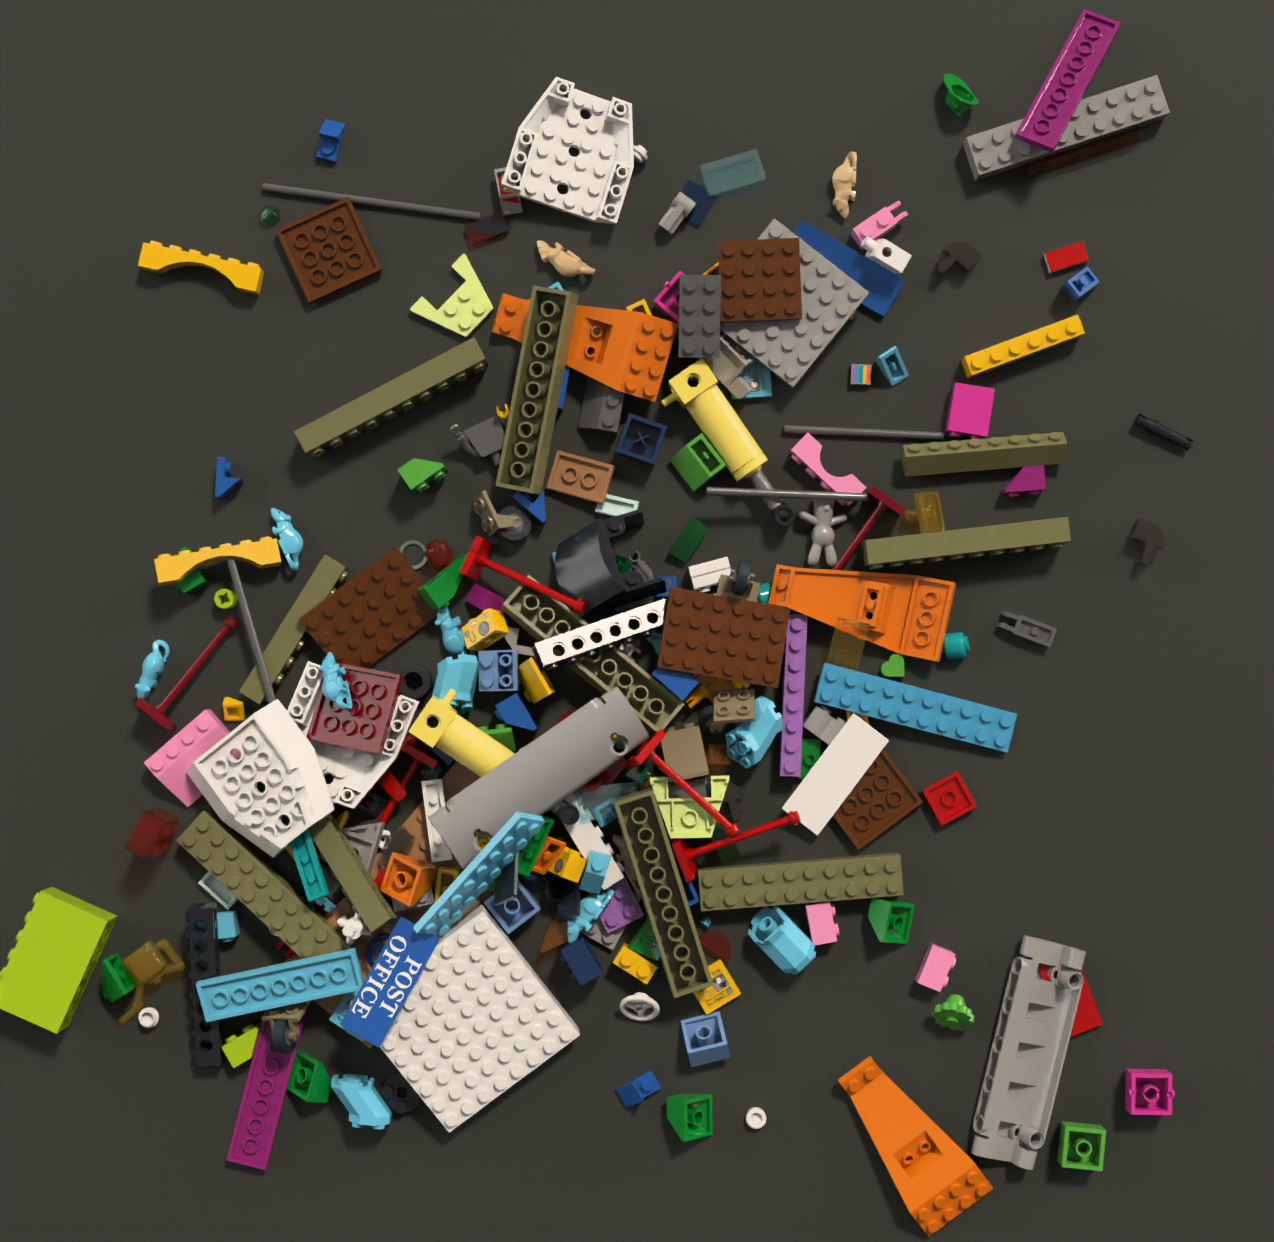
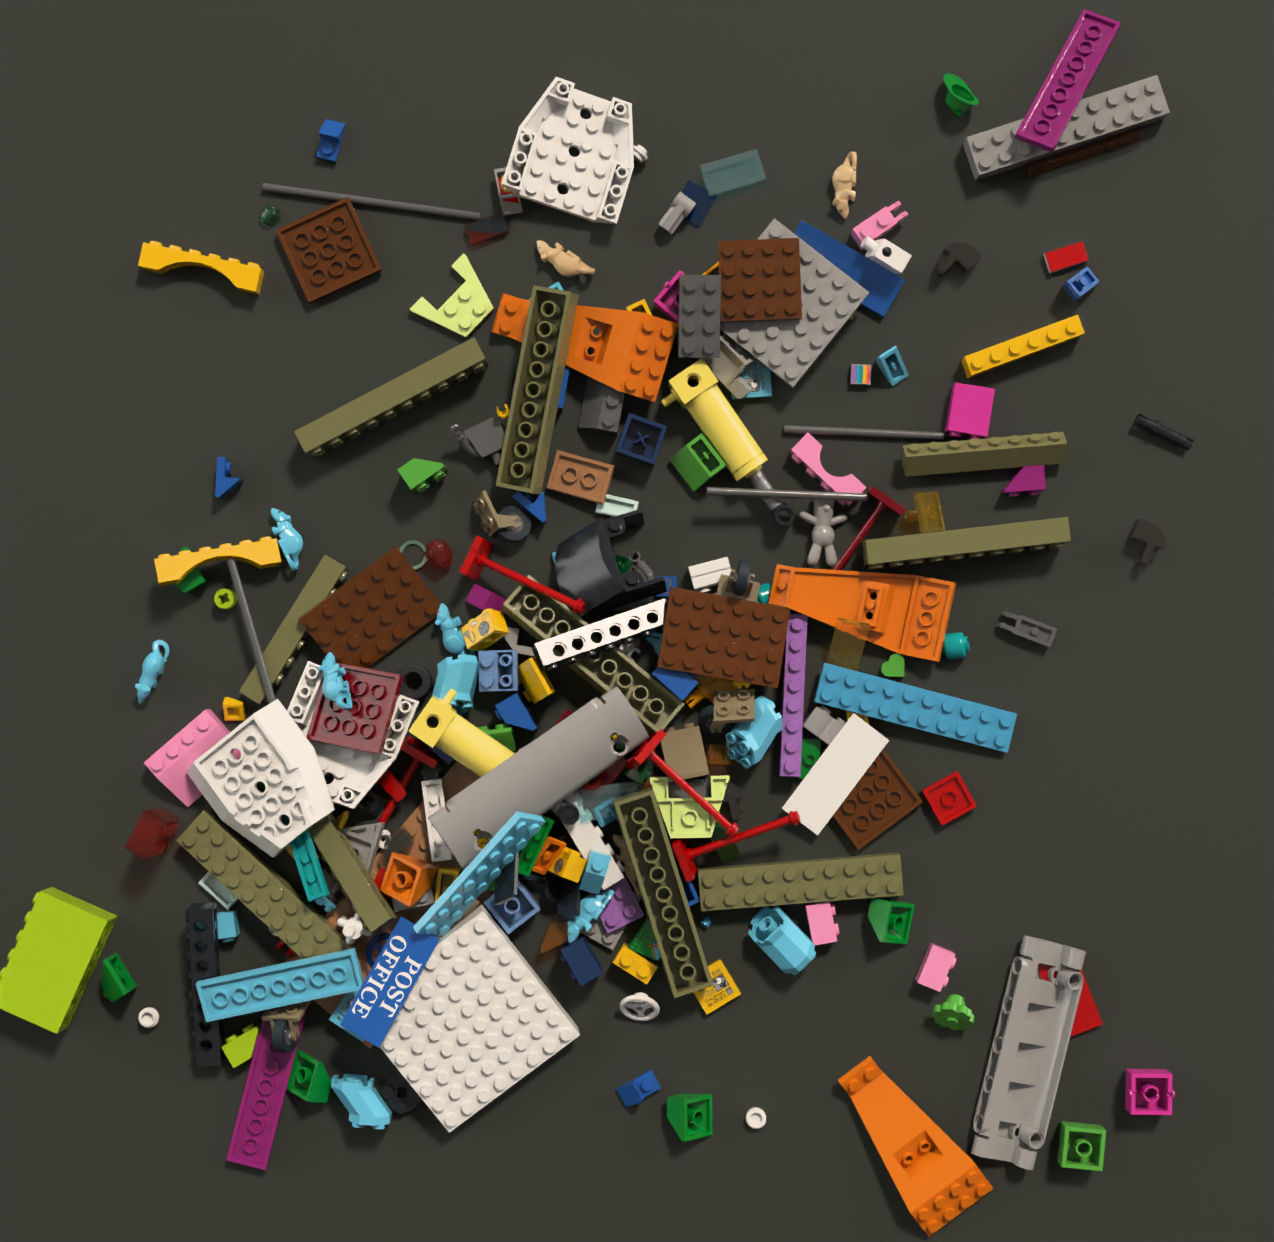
clear yellow piece [119,939,185,1024] -> none
dark red tile [135,616,239,731] -> none
green slope [418,553,468,610] -> none
dark green slope [669,516,709,563] -> none
medium blue slope [680,1011,731,1067] -> none
clear red tile [698,931,732,962] -> none

